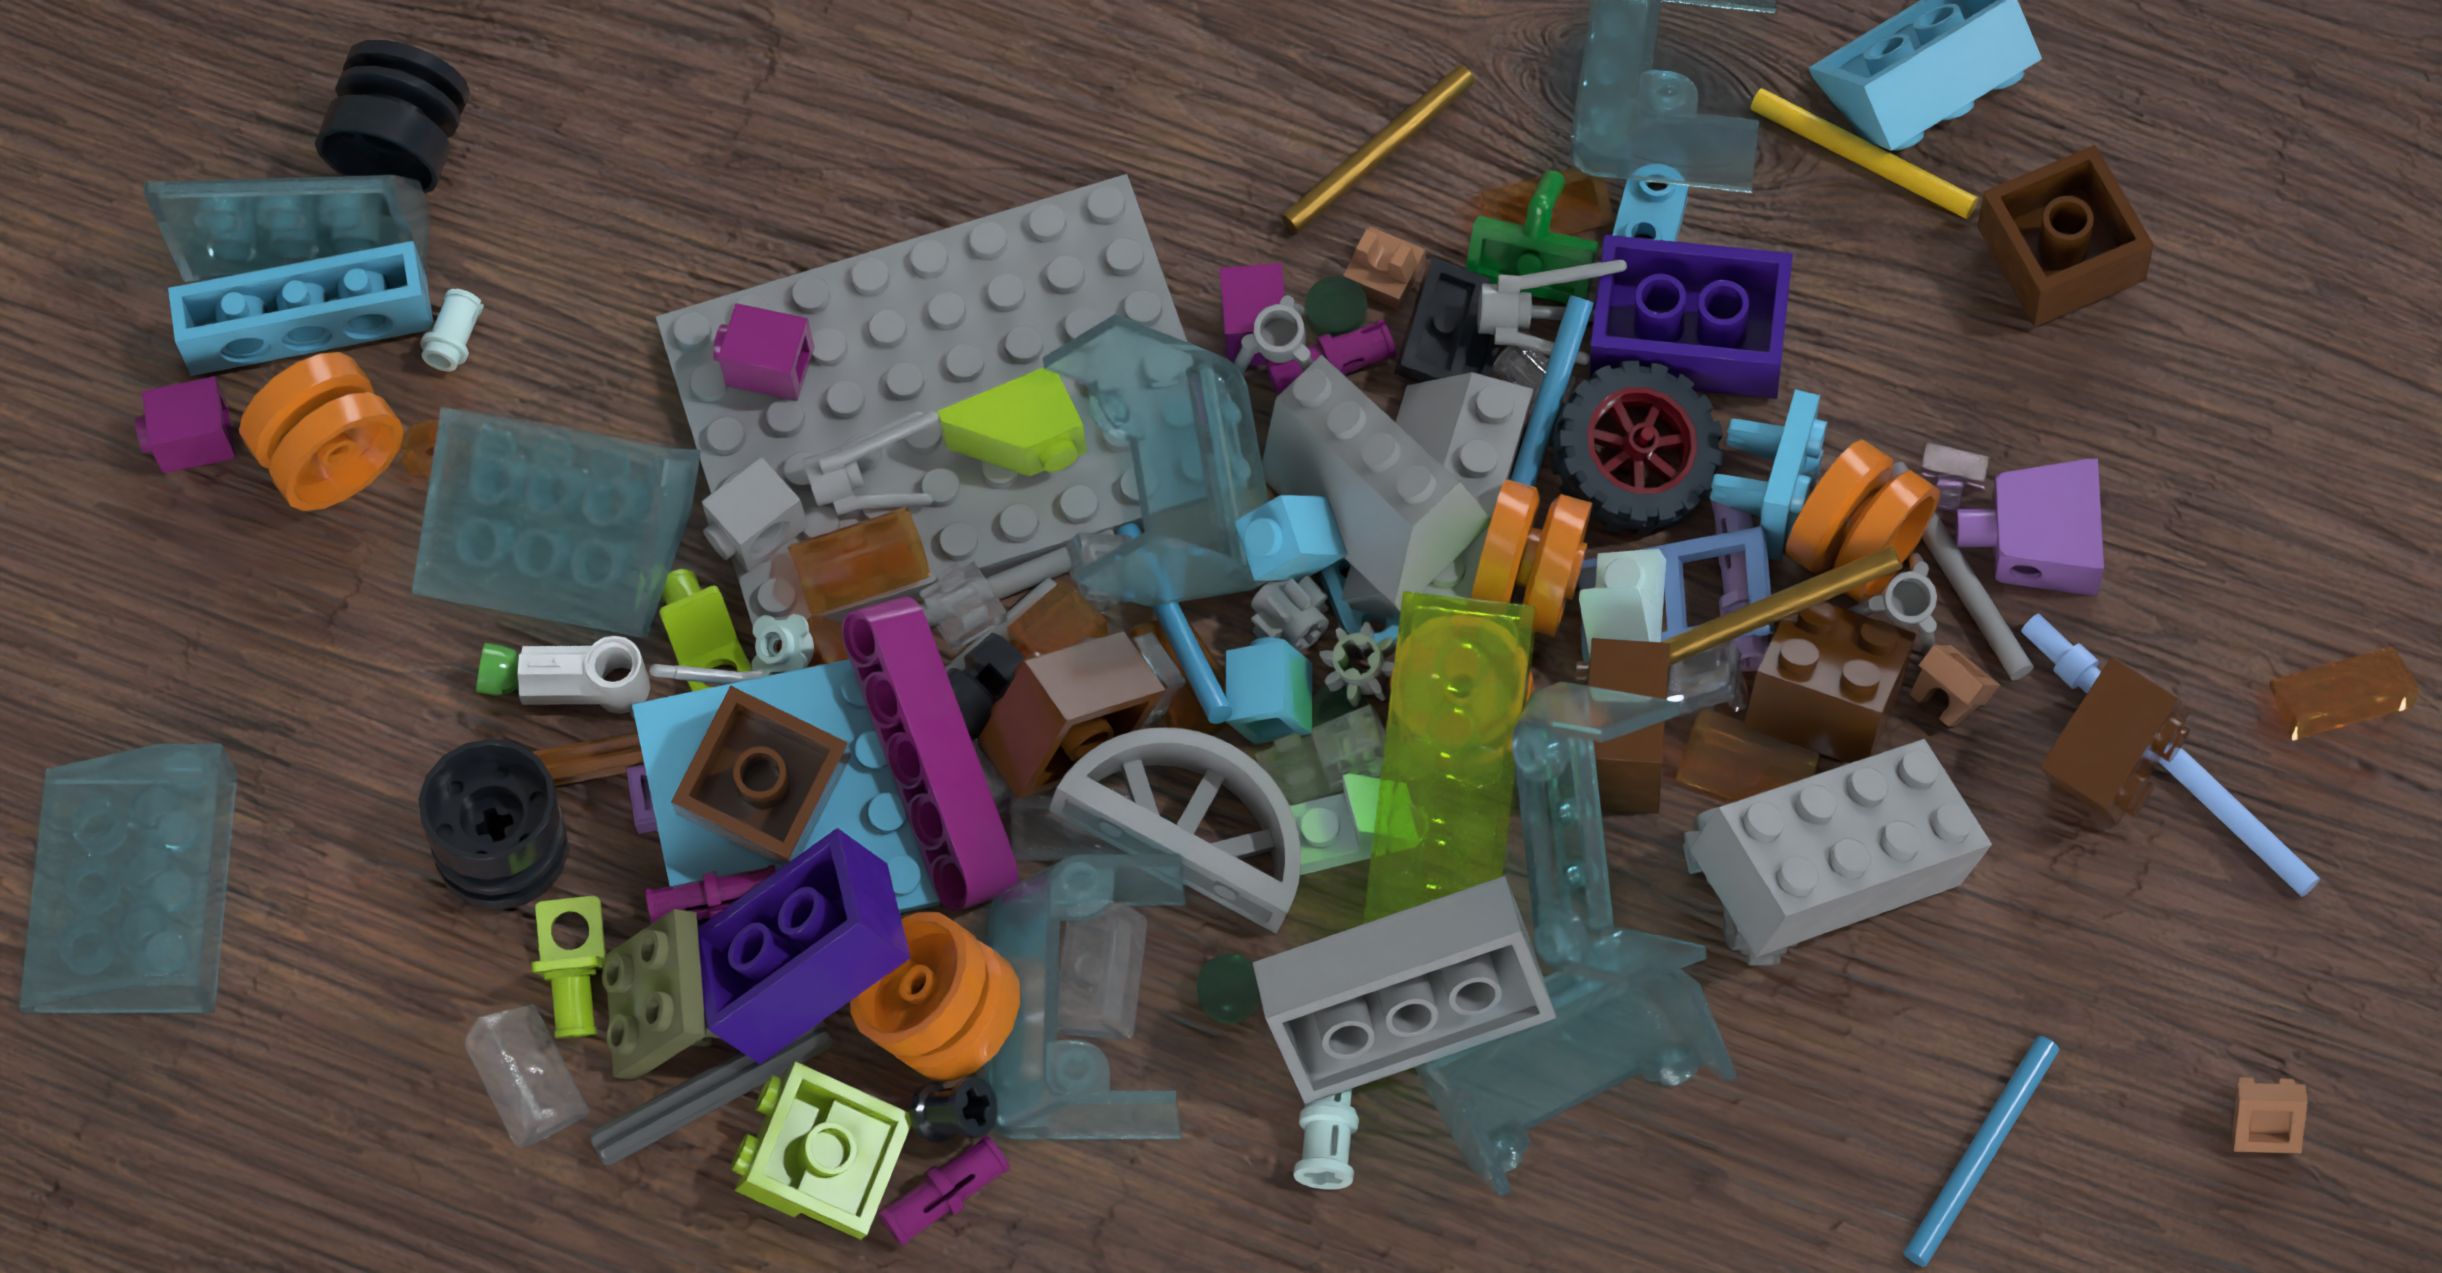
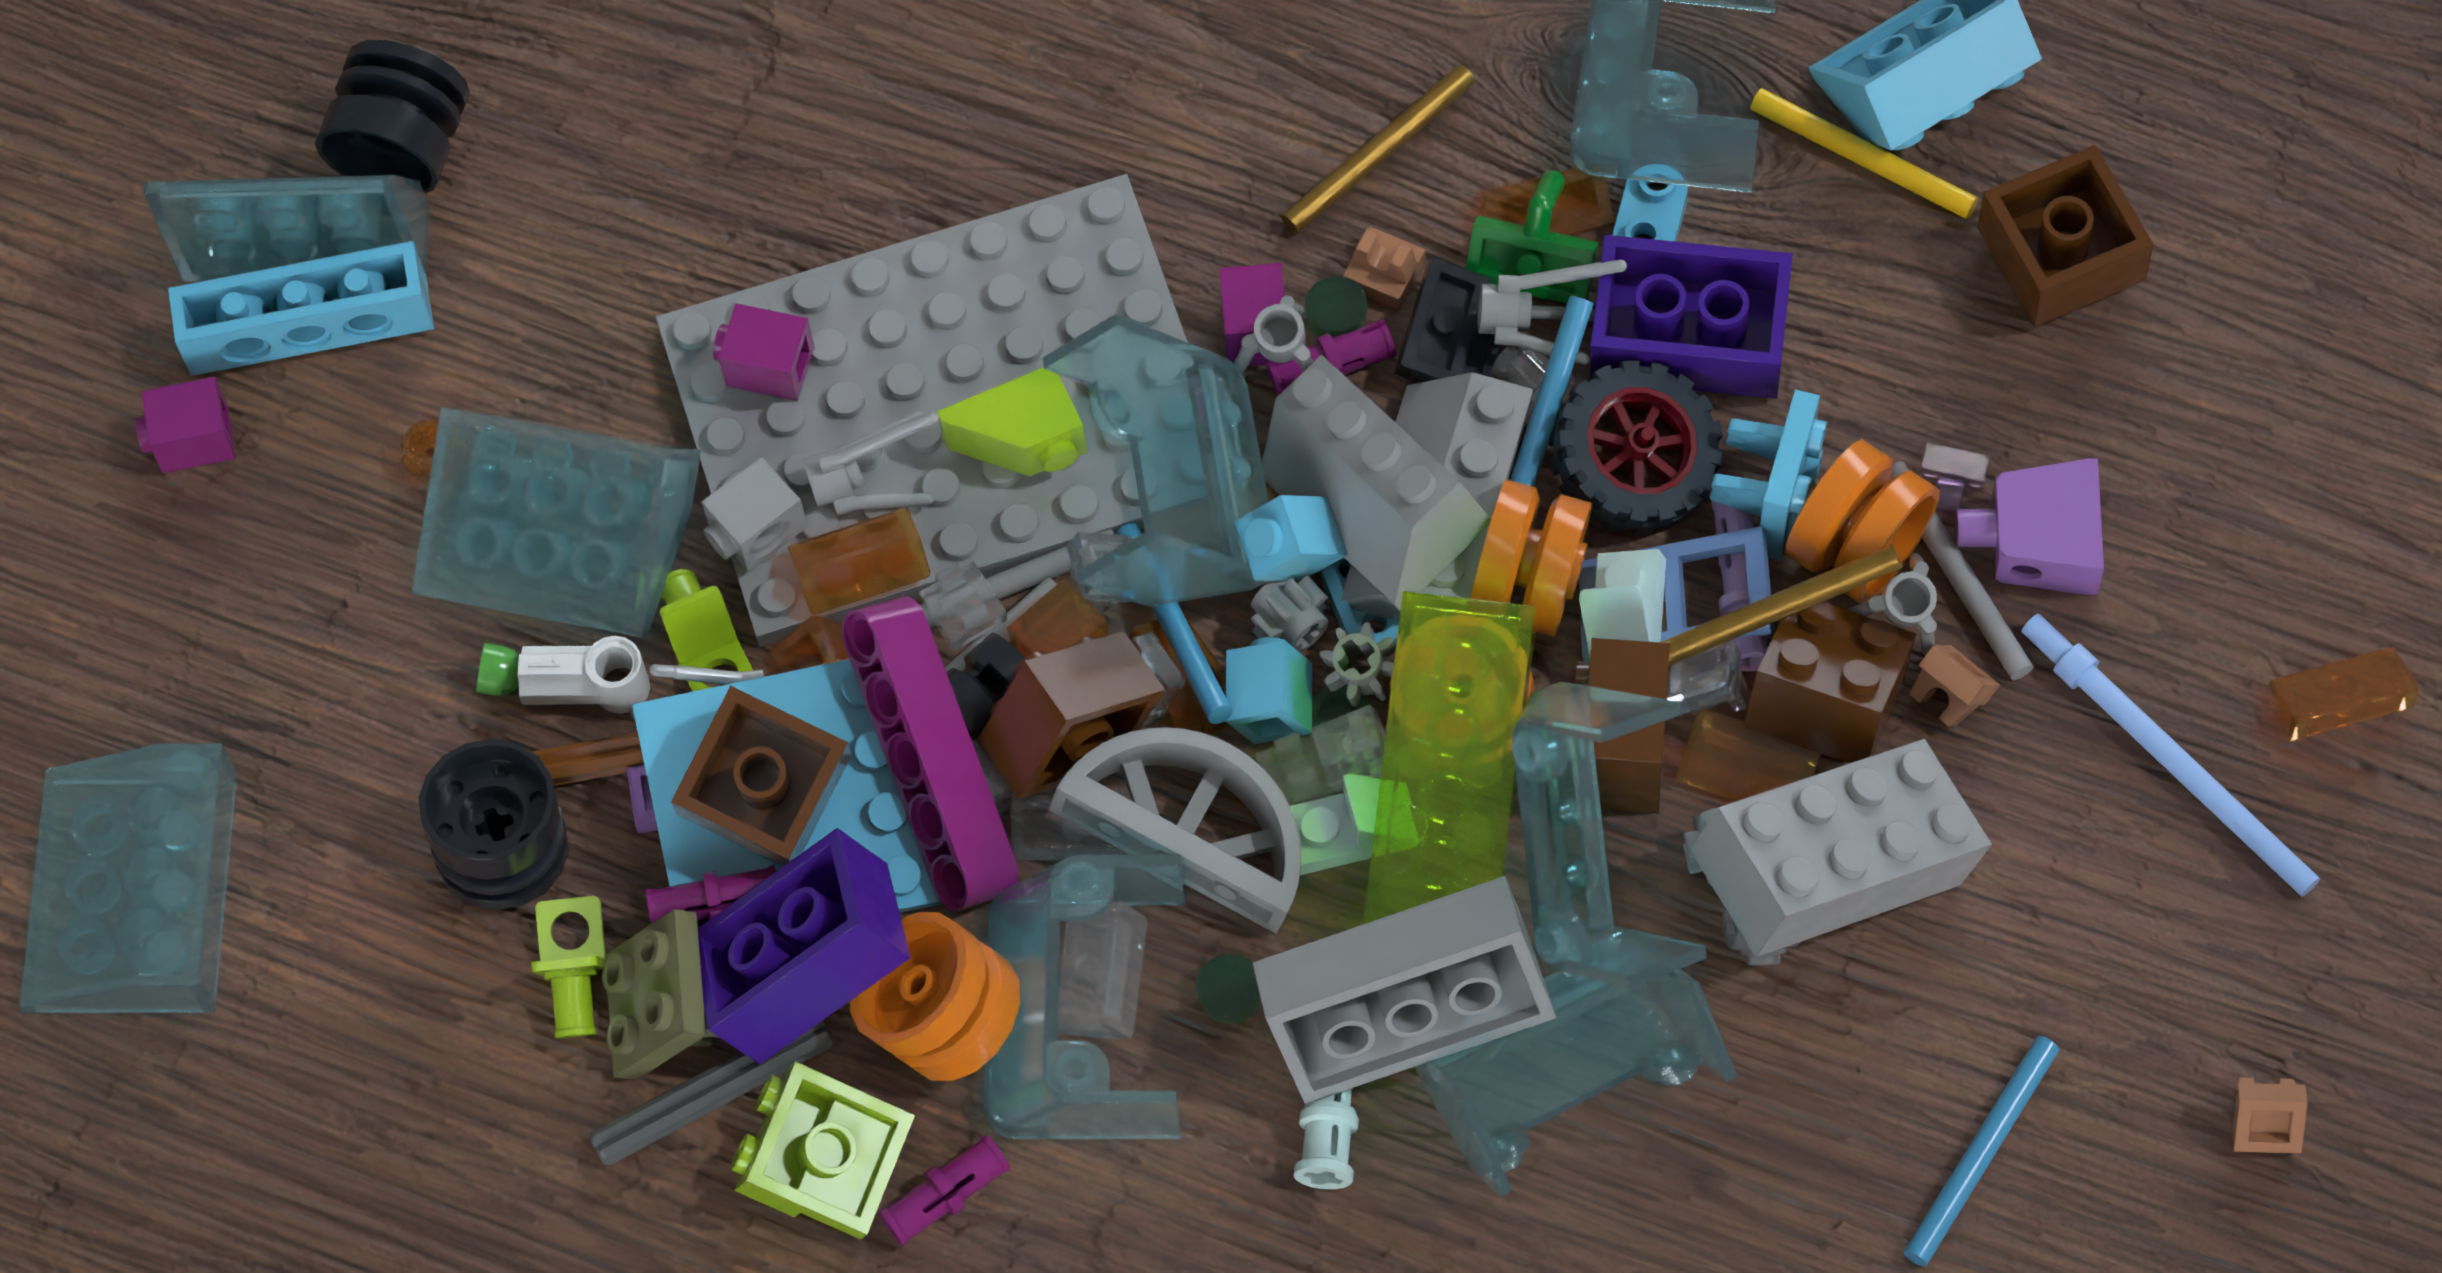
orange wheel [239,352,404,511] -> none
light aqua pin [420,289,484,372] -> none
clear slope [465,1004,590,1148] -> none
light aqua plate [752,614,814,677] -> none
black bush [909,1077,998,1143] -> none
reddish brown brick [2040,656,2190,825] -> none

